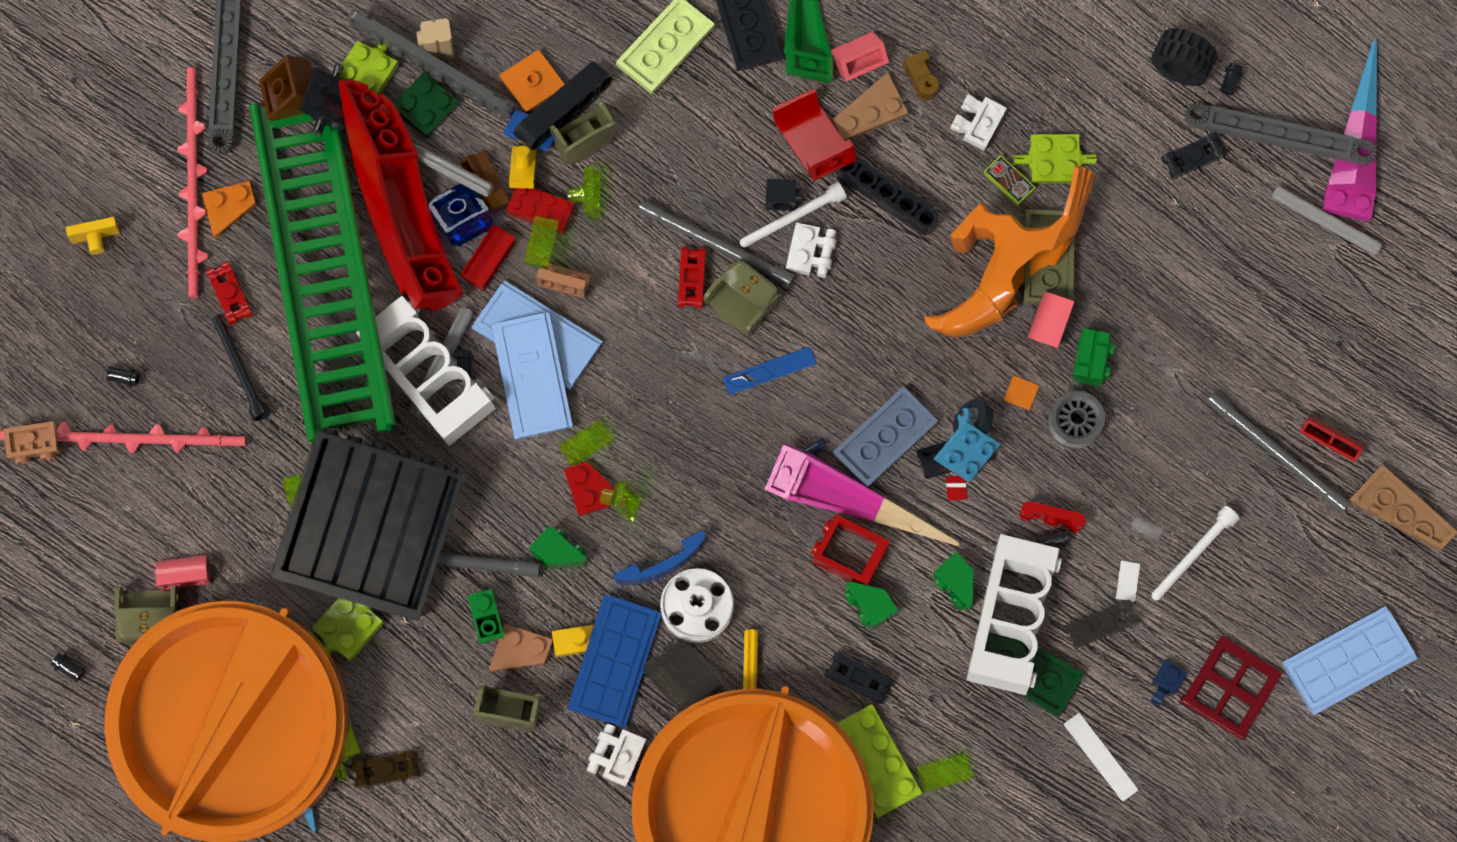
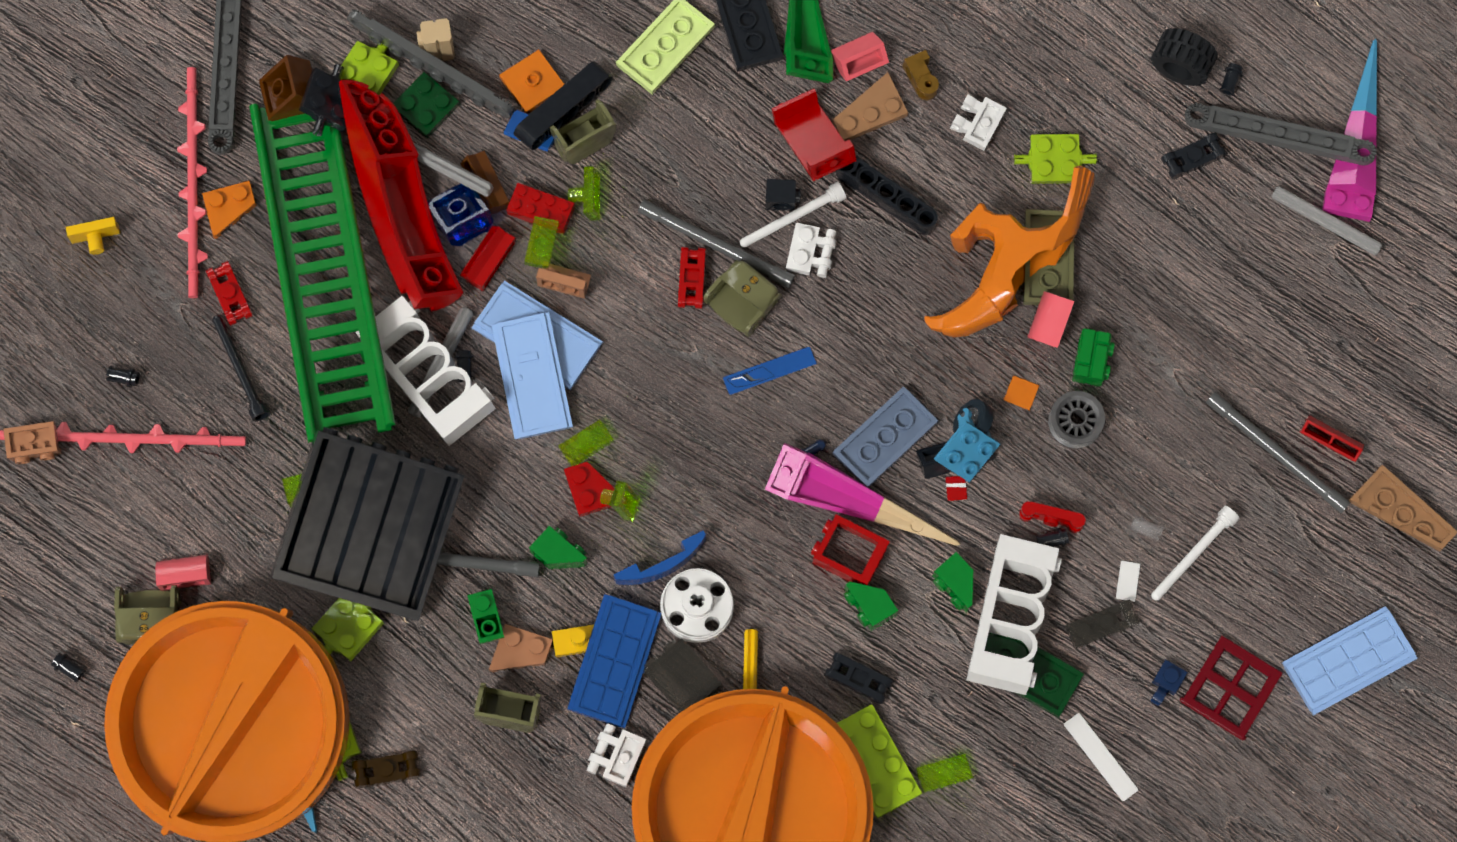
yellow tile [509,146,537,189] -> none
tile [983,155,1036,206] -> none

